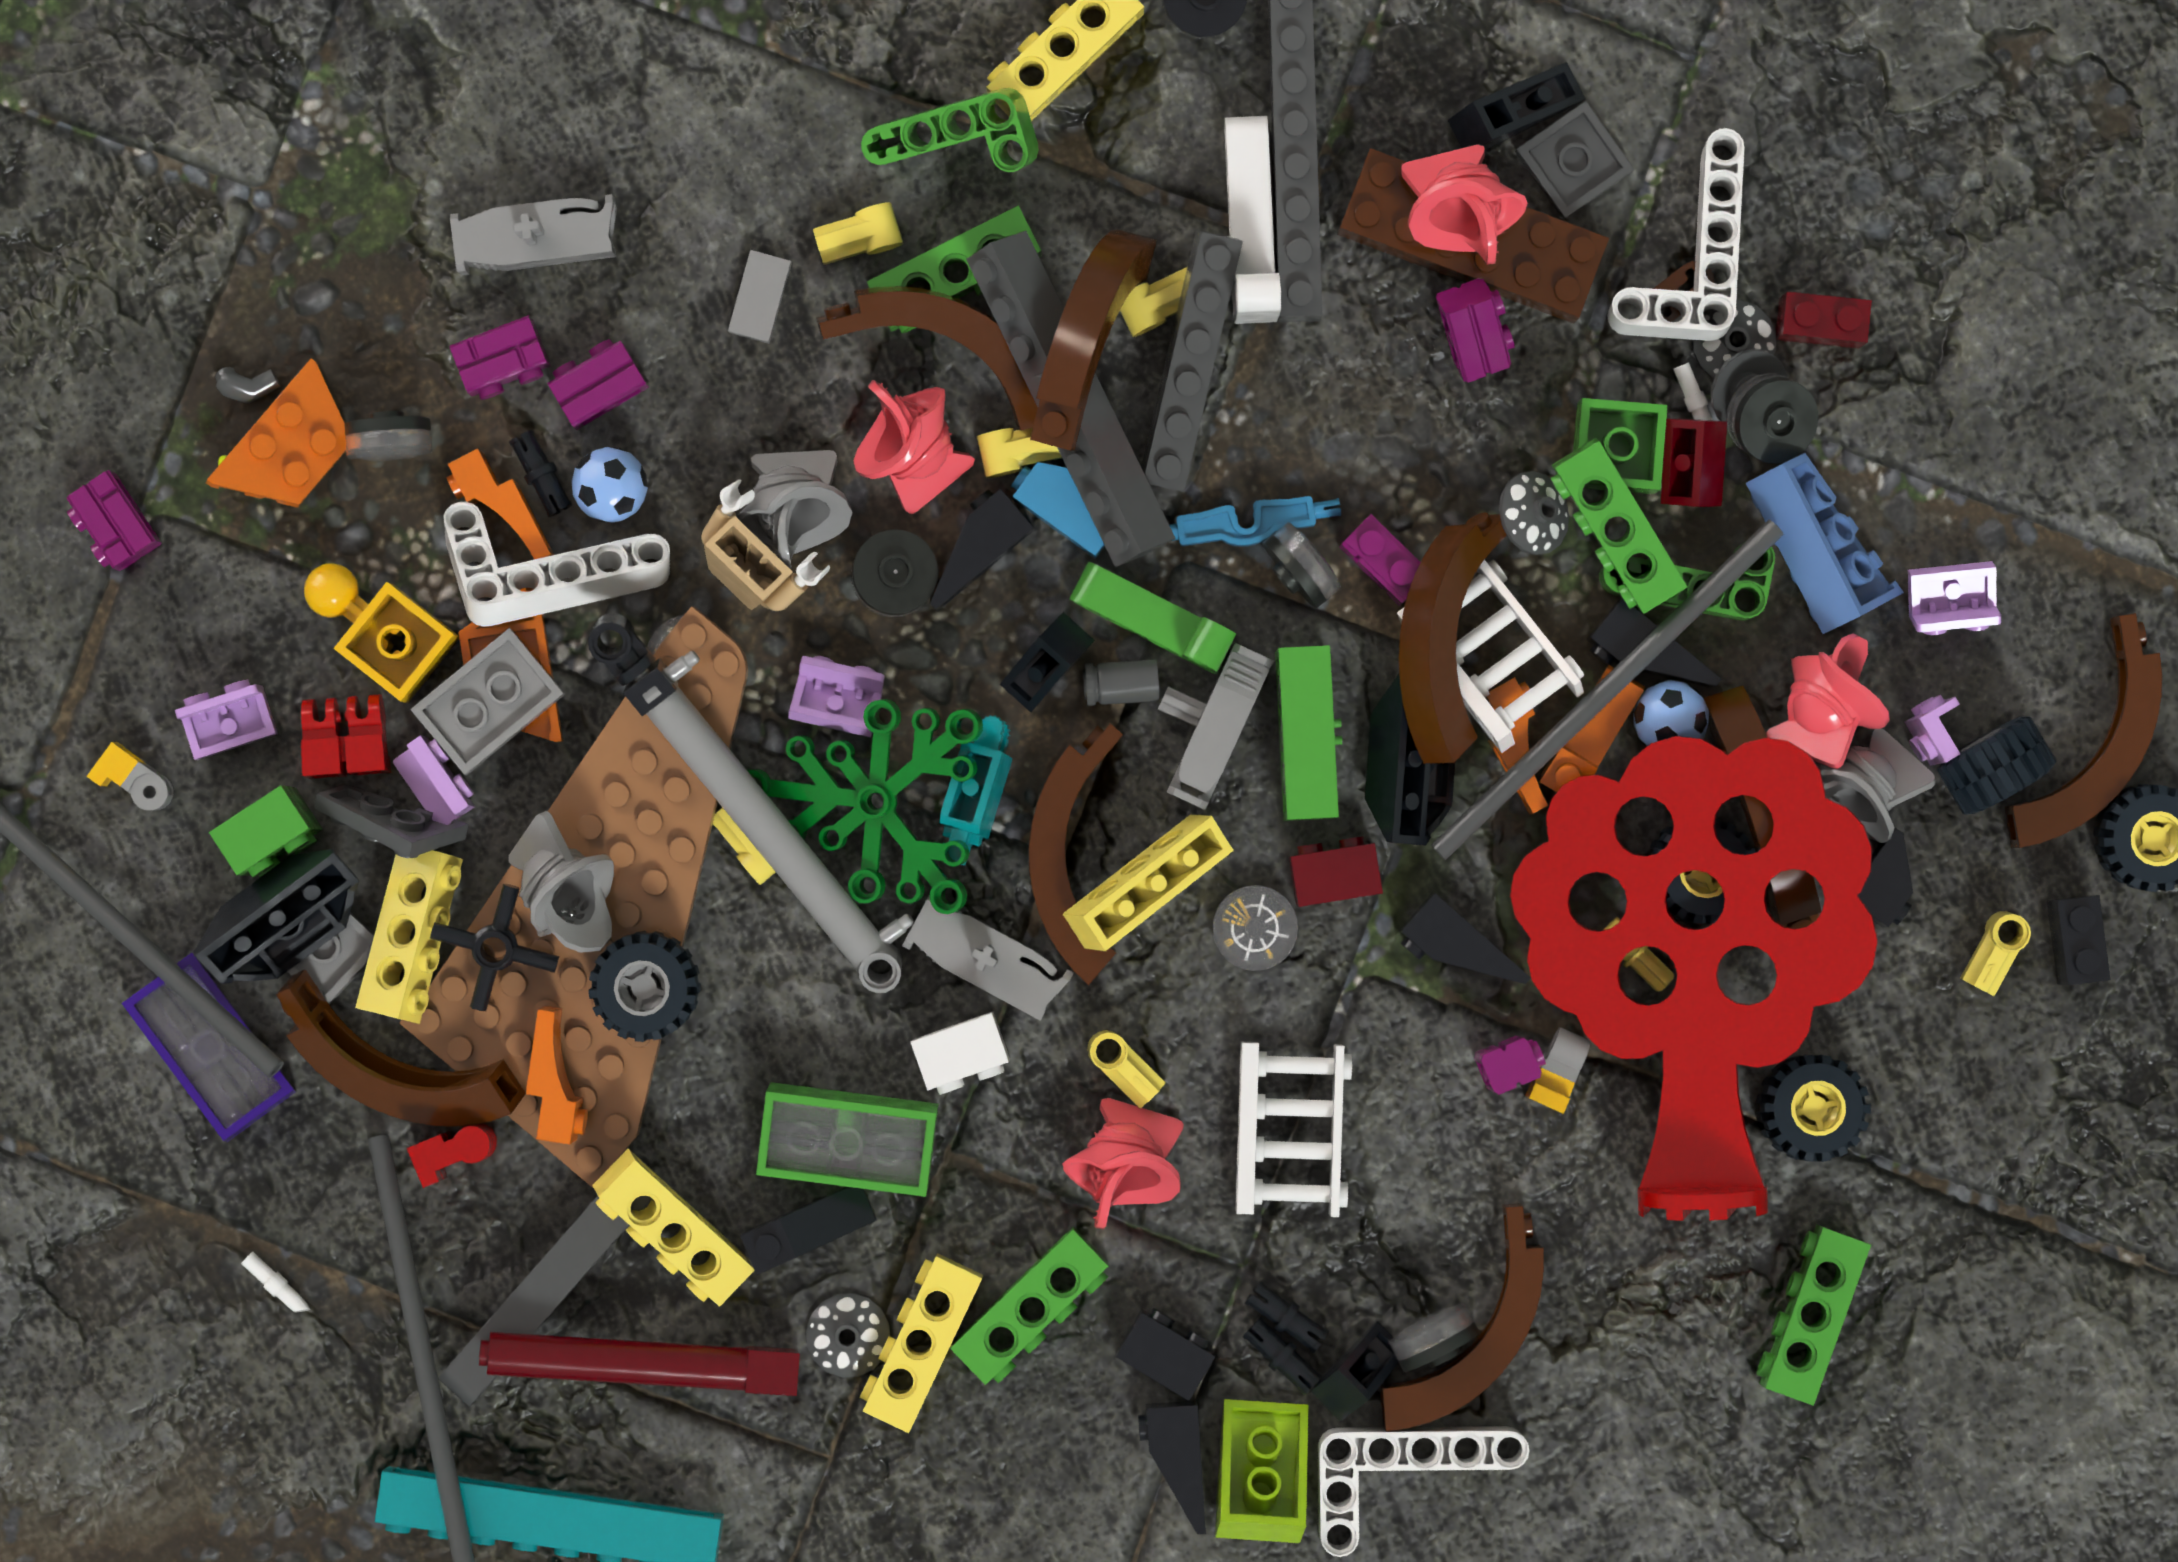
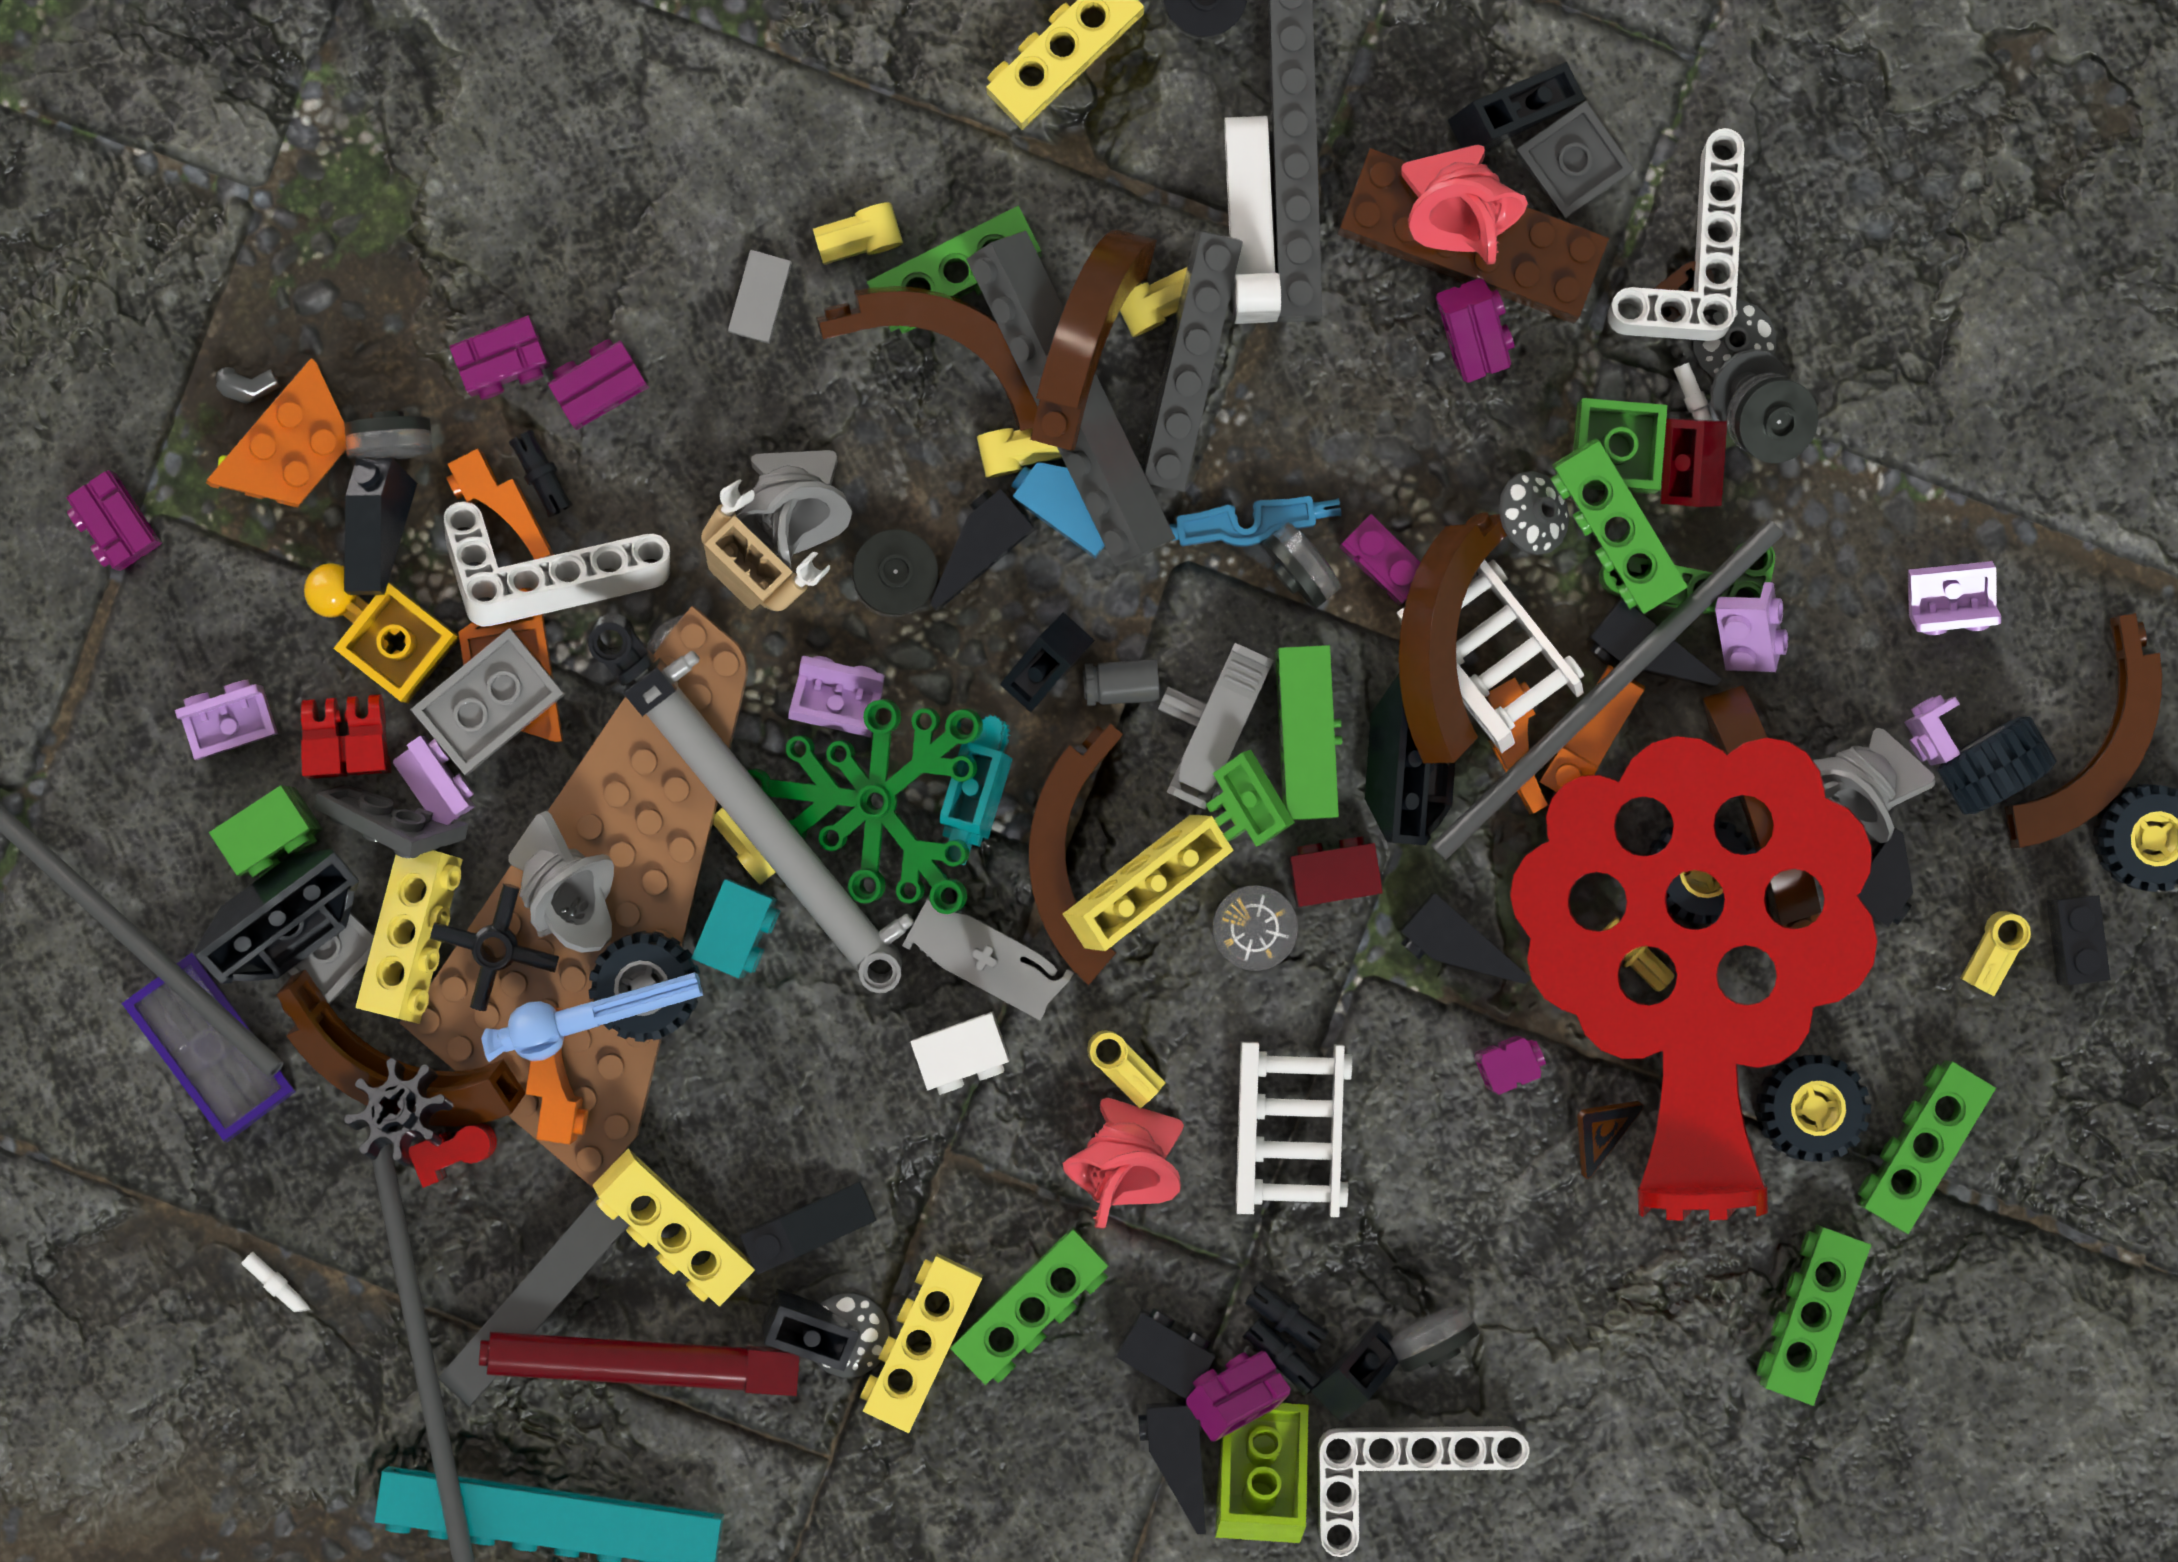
leg [87,742,174,811] -> none
light grey piece [450,194,617,276] -> none
light blue piece [572,447,648,523] -> none
clear brick [756,1082,939,1197] -> none
coral helmet [853,380,975,514] -> none
bright green beam [861,88,1039,172] -> none
bright green beam [1069,562,1237,674] -> none
reddish brown arch [1380,1203,1544,1432] -> none
leg [1525,1027,1591,1114] -> none
light blue piece [1633,680,1709,747] -> none
medium blue wedge [1746,453,1904,634] -> none
coral helmet [1766,633,1890,769] -> none
dark red brick [1776,292,1872,348] -> none
none -> black slope [344,458,418,595]
none -> black gear [344,1058,453,1167]
none -> light blue piece [481,972,703,1062]
none -> teal brick [691,879,781,979]
none -> black slope [762,1289,860,1371]
none -> magenta brick [1186,1351,1291,1442]
none -> bright green hinge [1206,750,1295,847]
none -> piece [1577,1101,1644,1179]
none -> lavender bracket [1715,582,1788,672]
none -> bright green brick [1858,1060,1996,1234]

